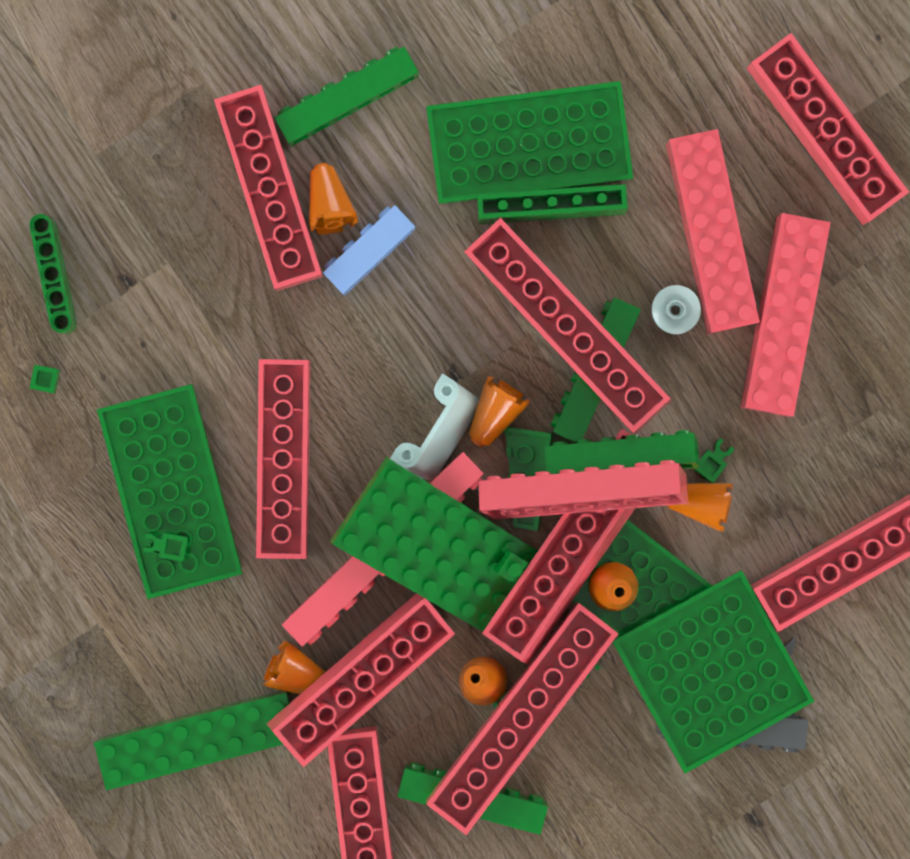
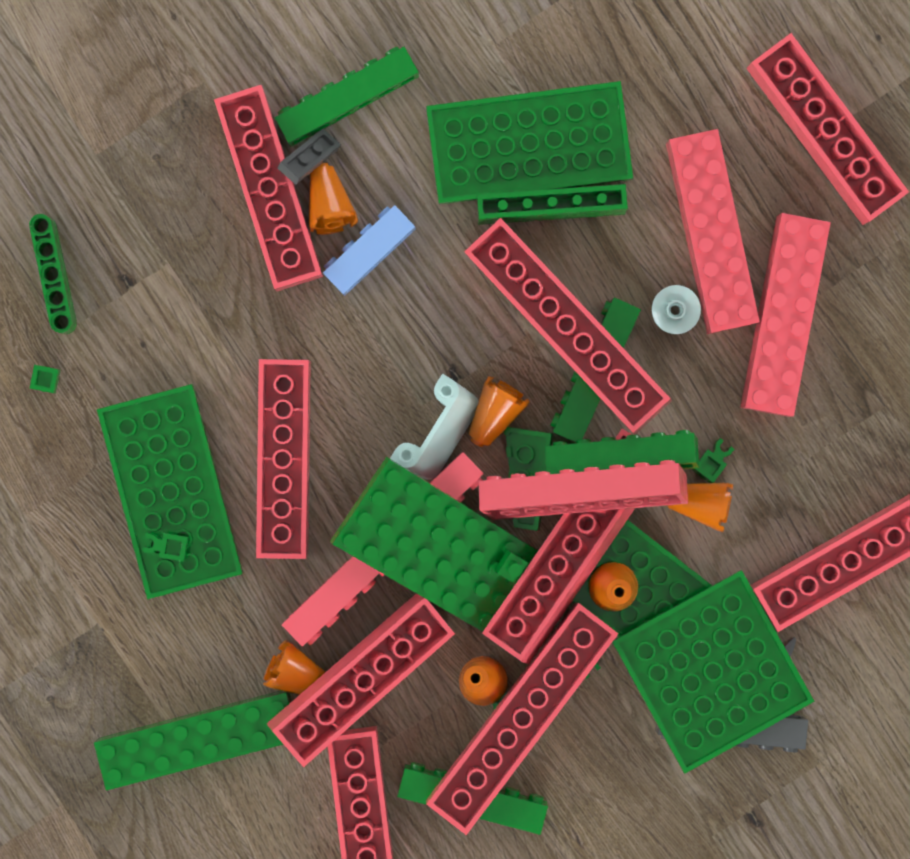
none -> dark grey plate [277,129,341,185]

